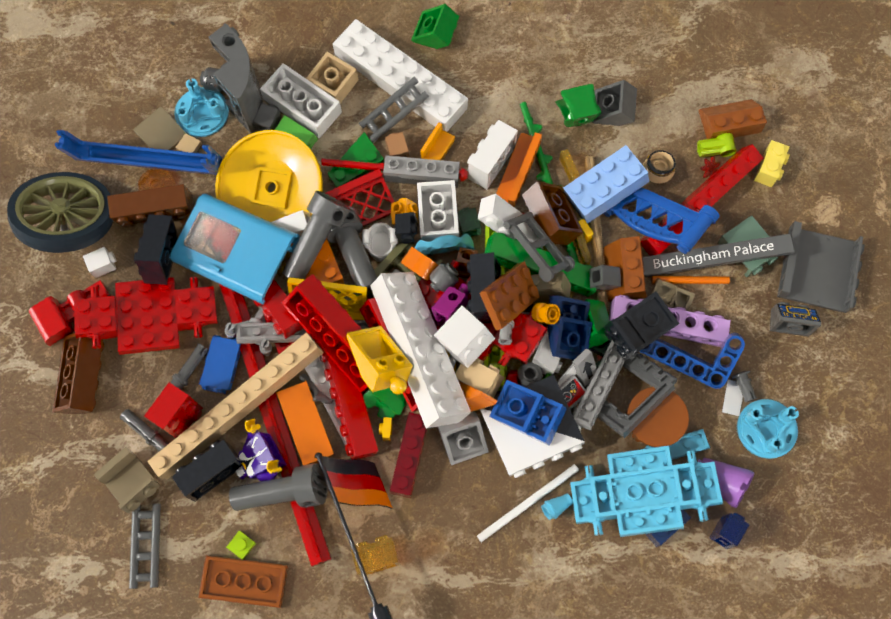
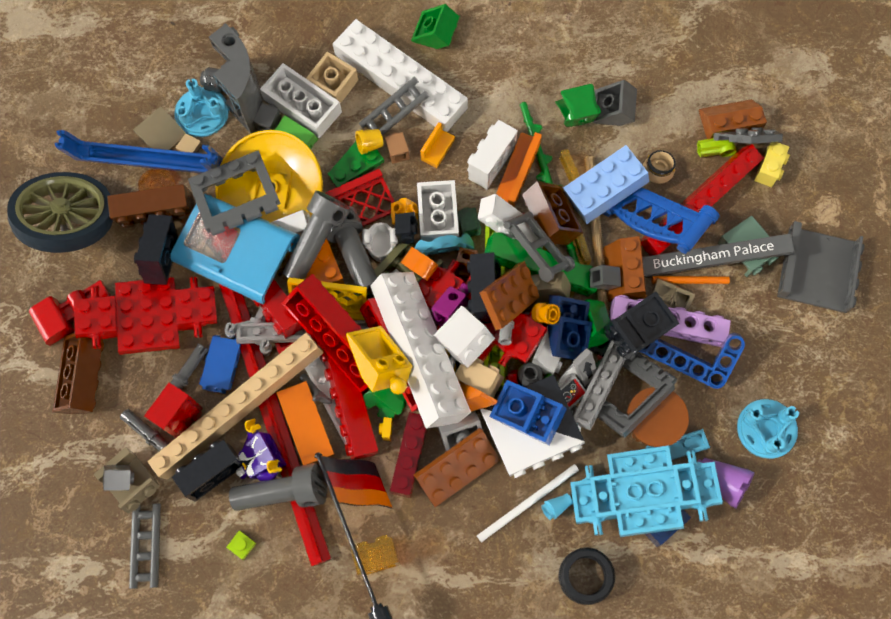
white brick [83,247,117,279] -> none
dark orange tile [198,555,288,608] -> none
light grey piece [321,155,468,188] -> none
dark grey head [430,263,459,292] -> none
yellow tile [578,219,594,244] -> none
clear red plant [700,156,721,178] -> none
clear blue brick [709,513,750,549] -> none
white sticker [722,380,743,416] -> none
dark grey pin [731,371,757,402] -> none
dark grey slope [770,302,821,337] -> none
none -> brick [103,465,134,491]
none -> dark grey hinge [188,150,281,236]
none -> yellow piece [355,129,383,154]
none -> dark orange plate [414,428,501,507]
none -> black tyre [558,548,615,605]
none -> dark grey wing [713,127,783,144]

